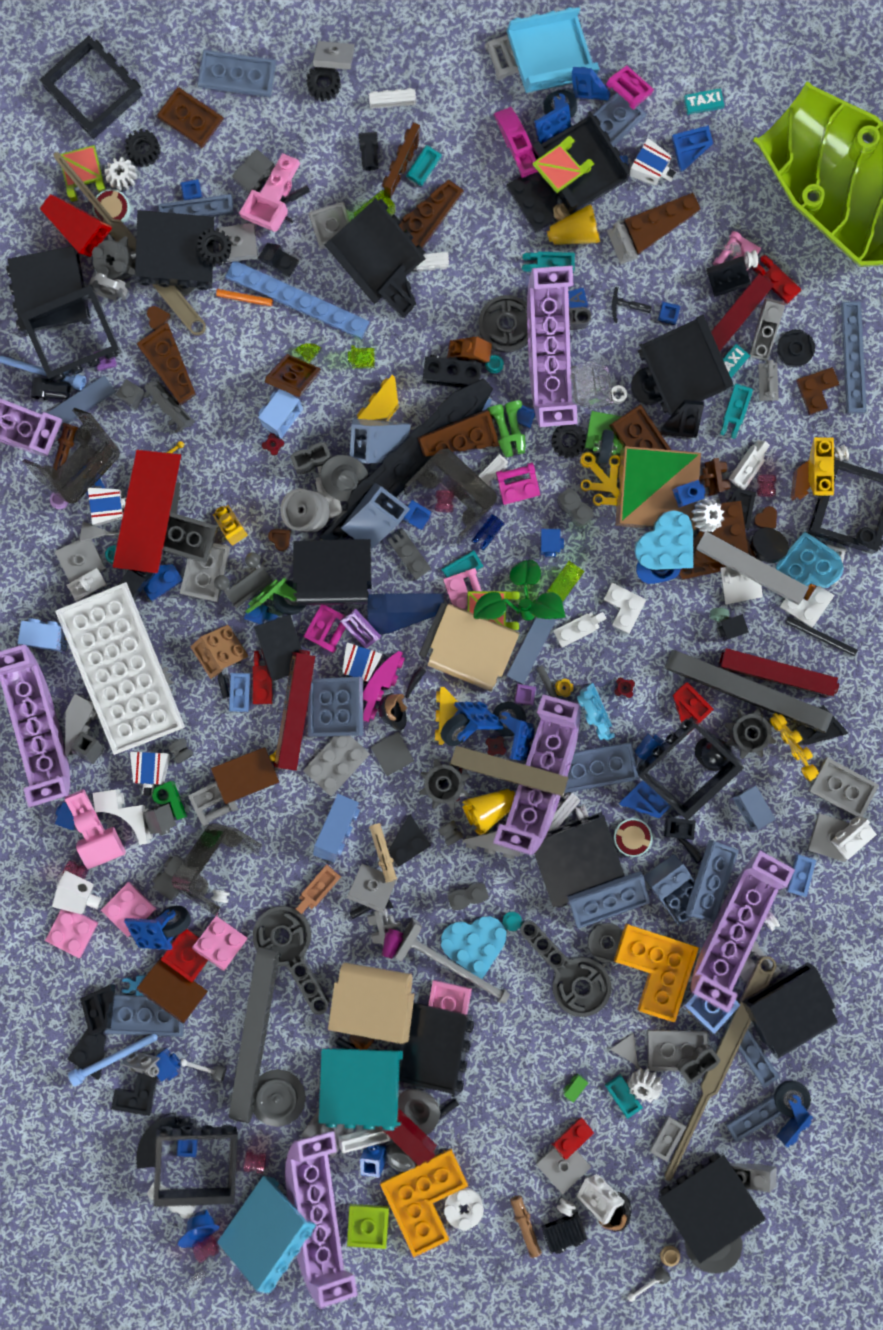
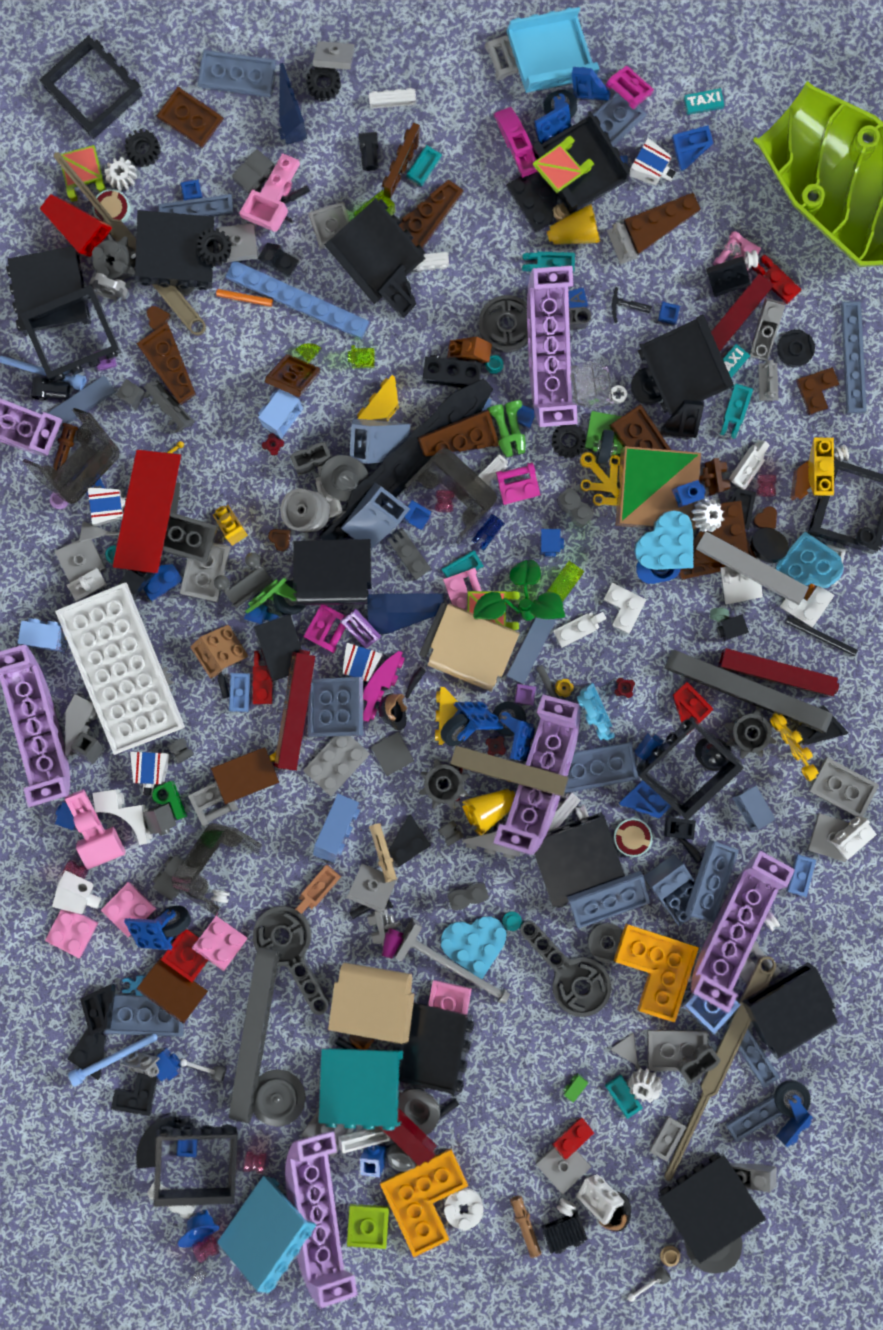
none -> dark blue wedge [278,63,308,145]

